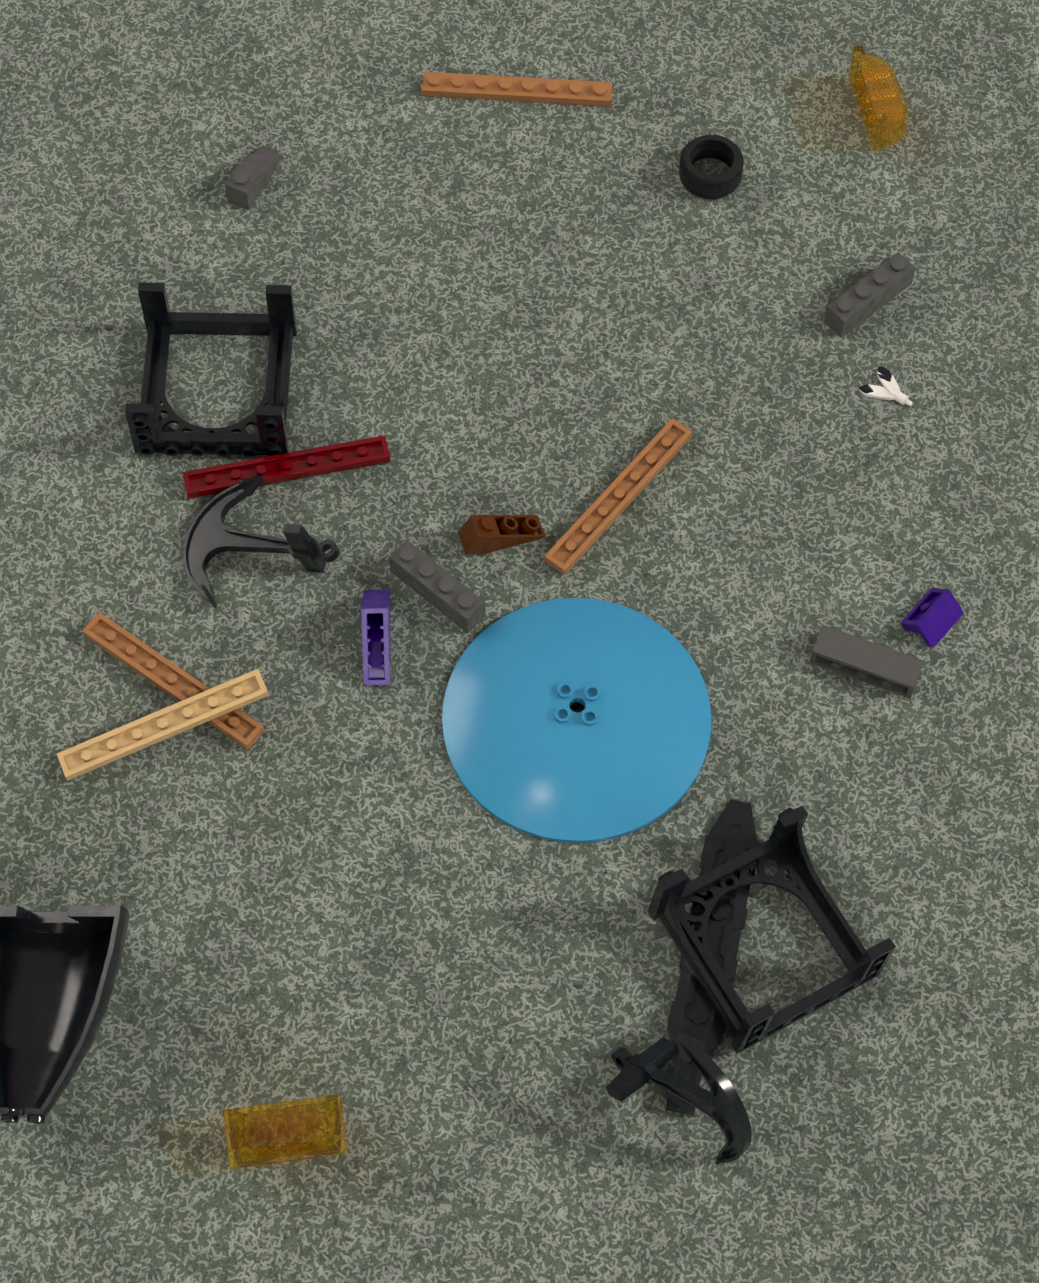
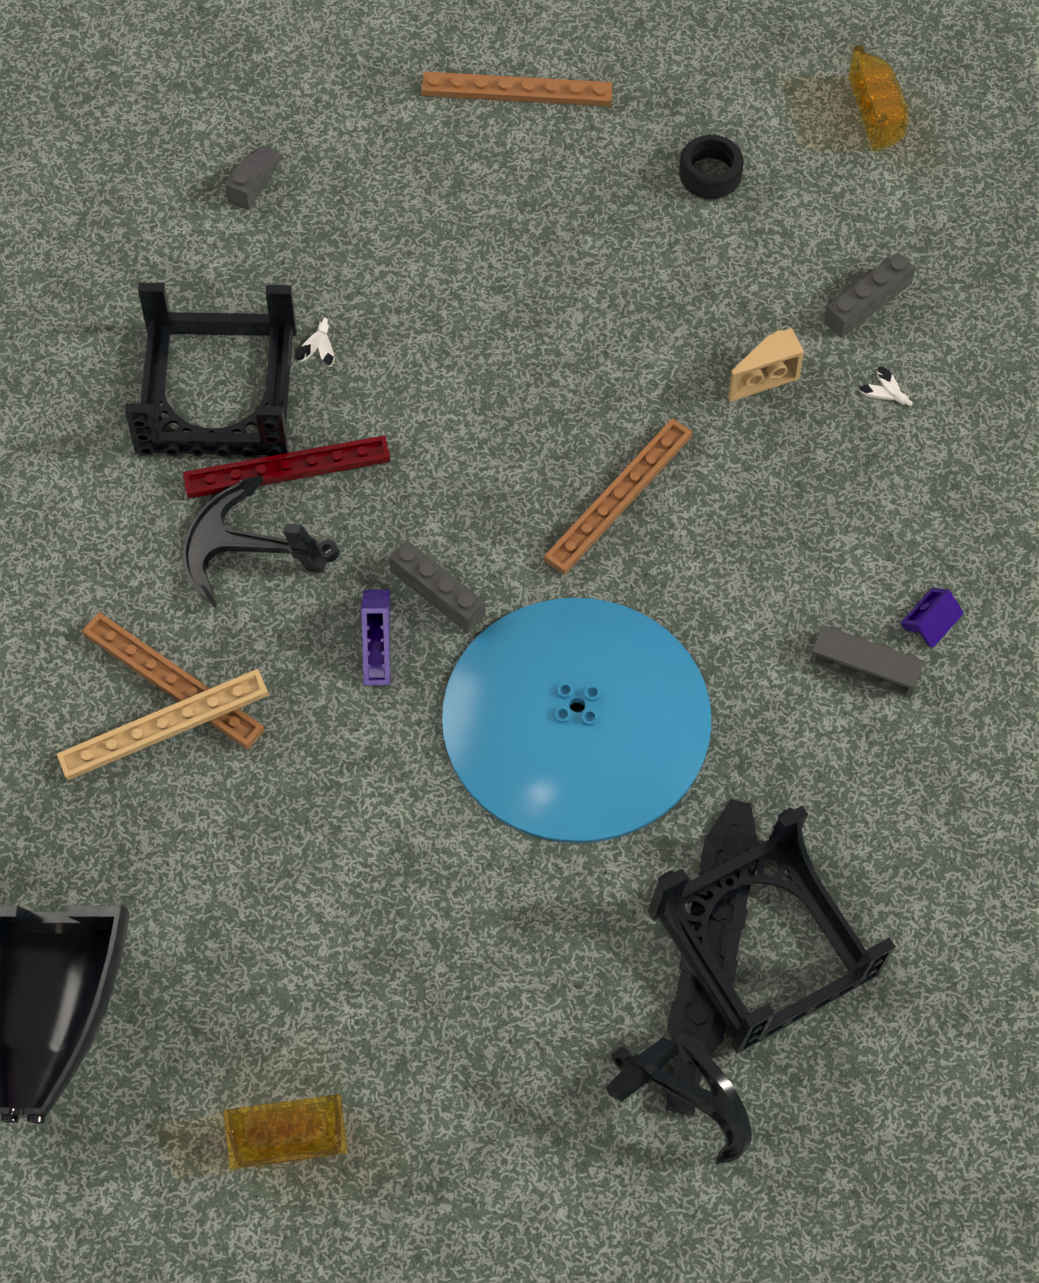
reddish brown slope [458,515,545,554] -> none
none -> white piece [296,318,335,367]
none -> tan slope [728,328,804,402]

